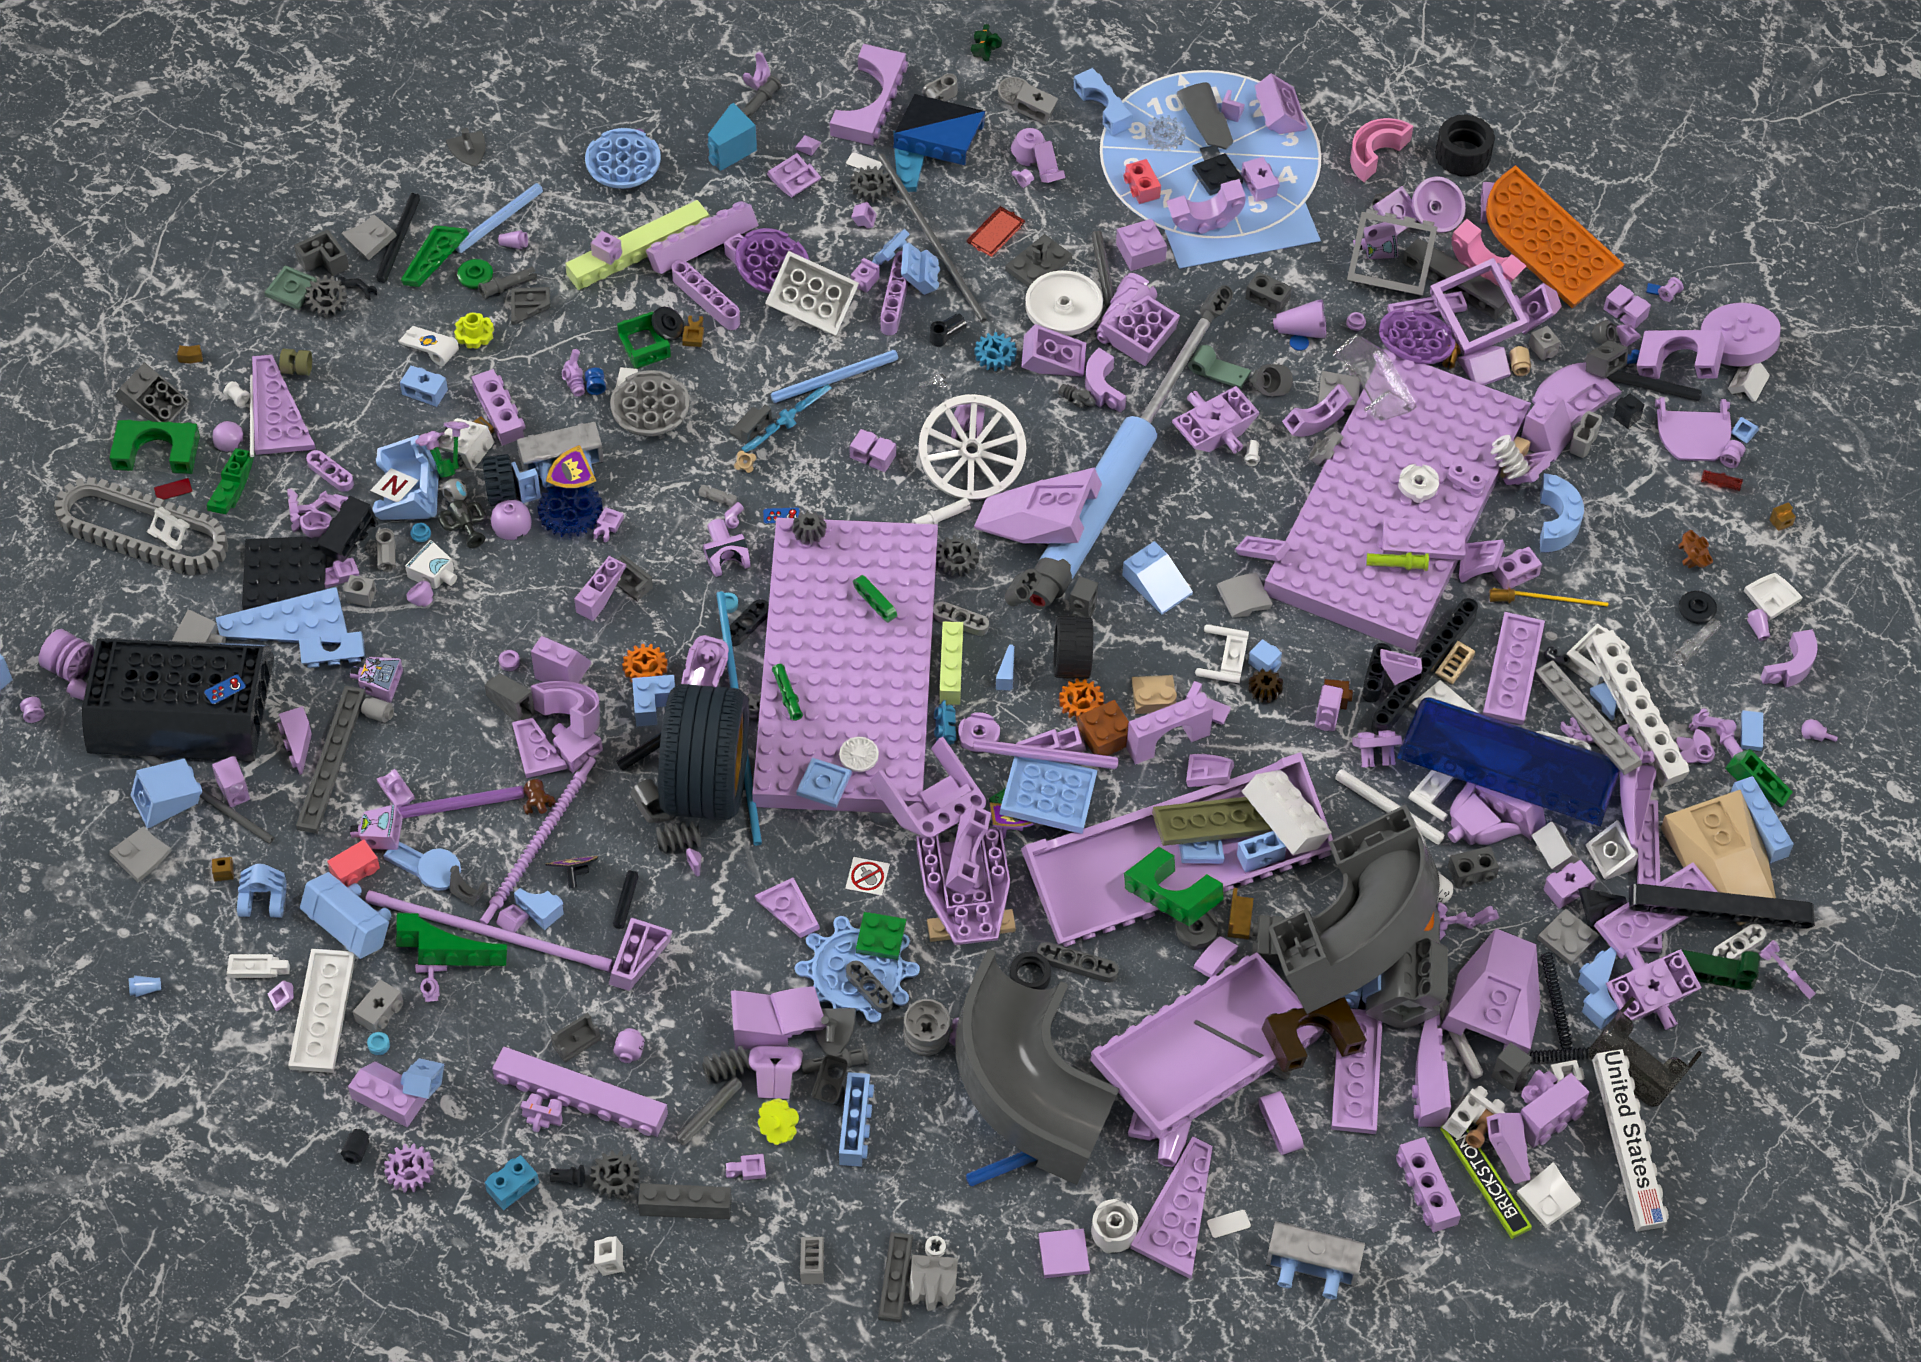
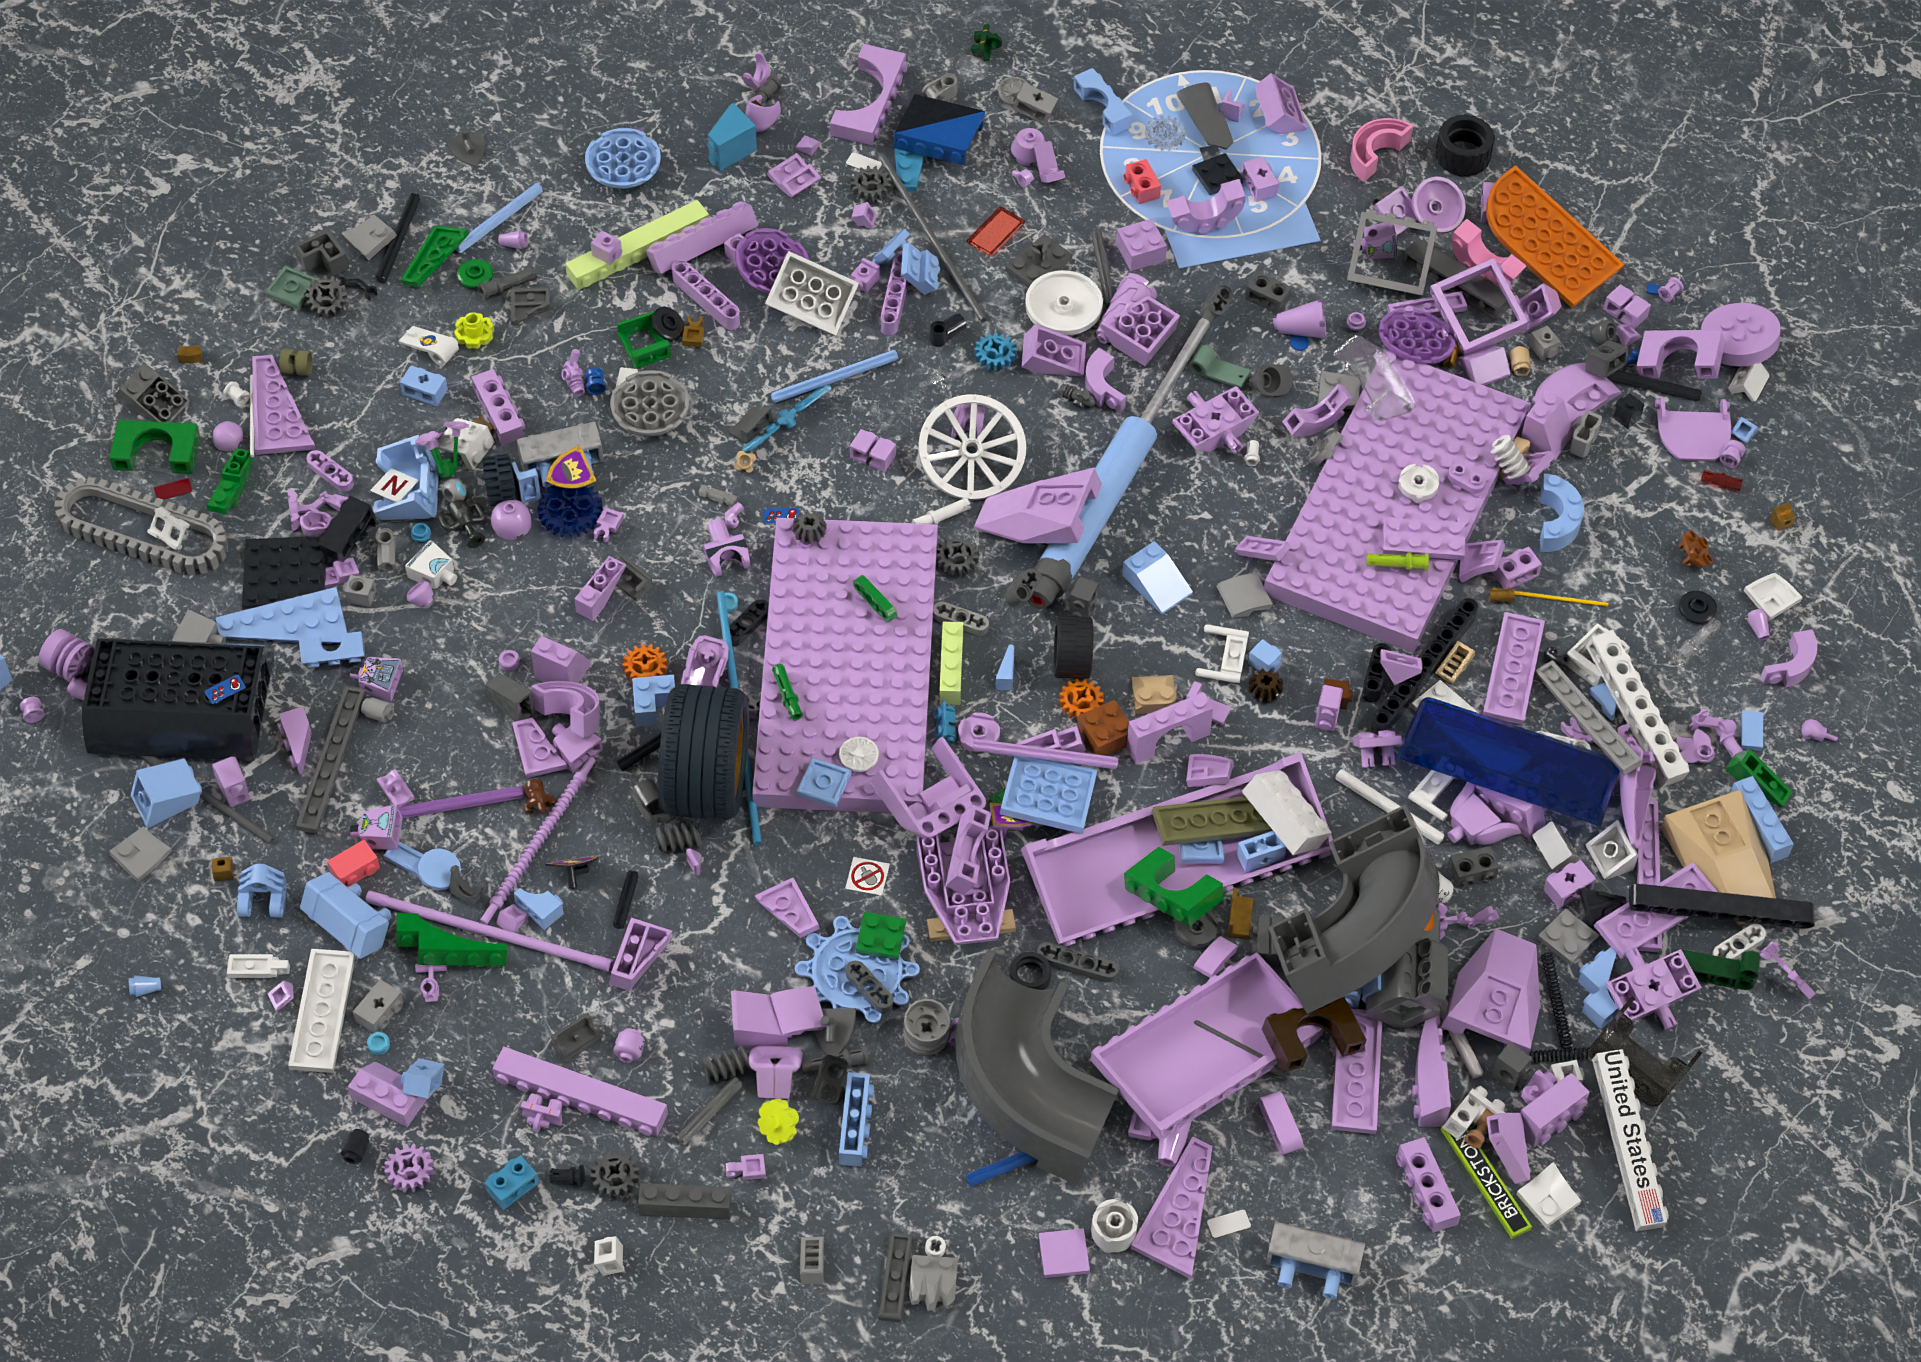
none -> lavender piece [745,95,781,132]

